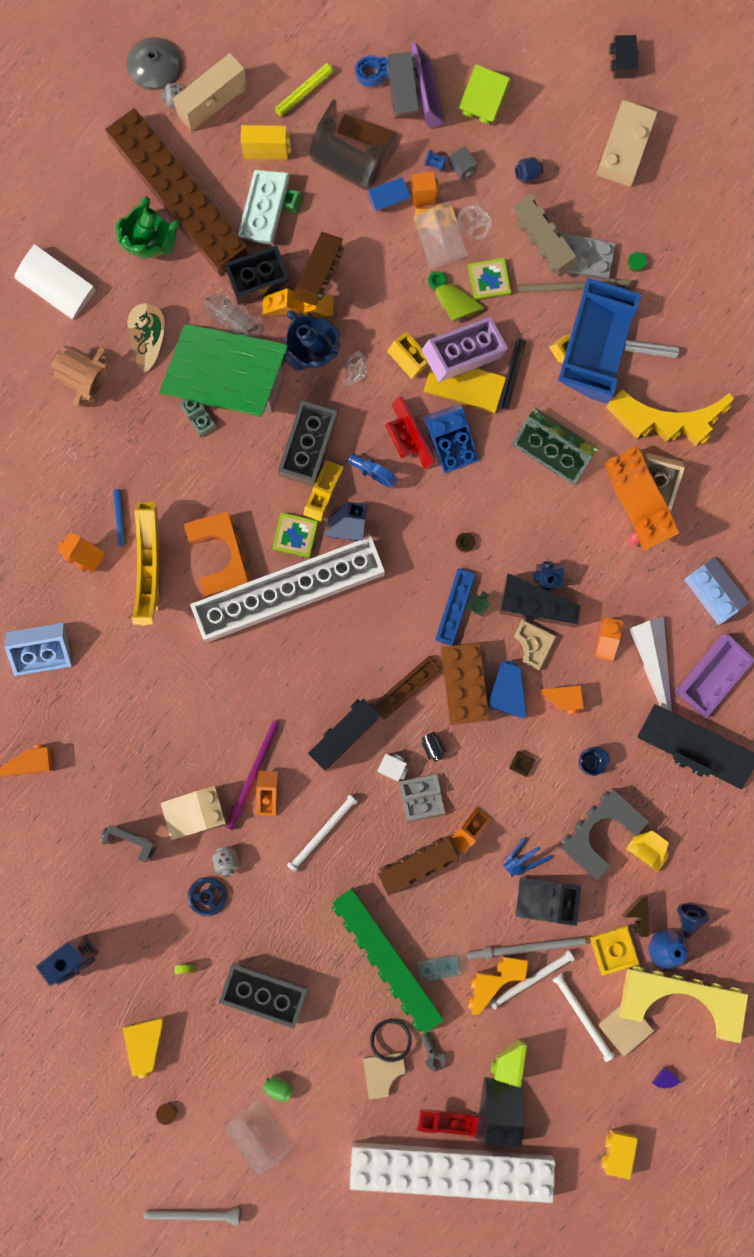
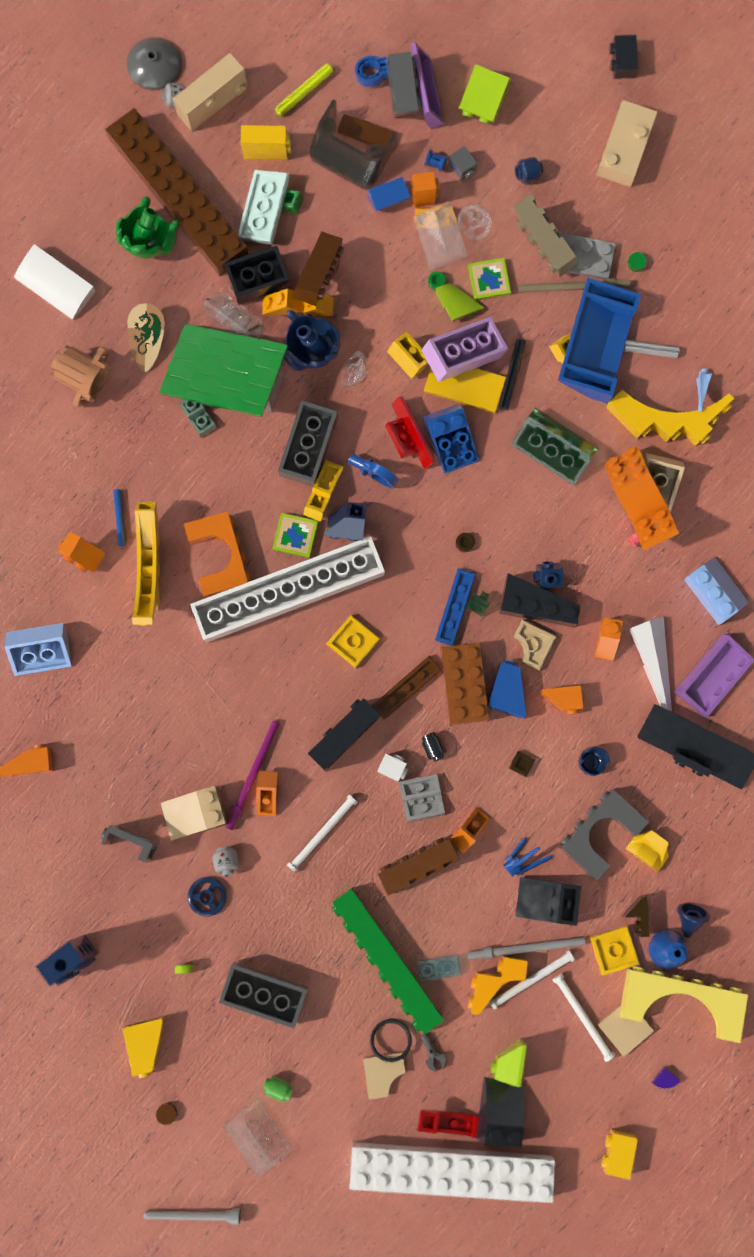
none -> yellow tile [326,615,380,669]
none -> light blue piece [696,368,712,412]

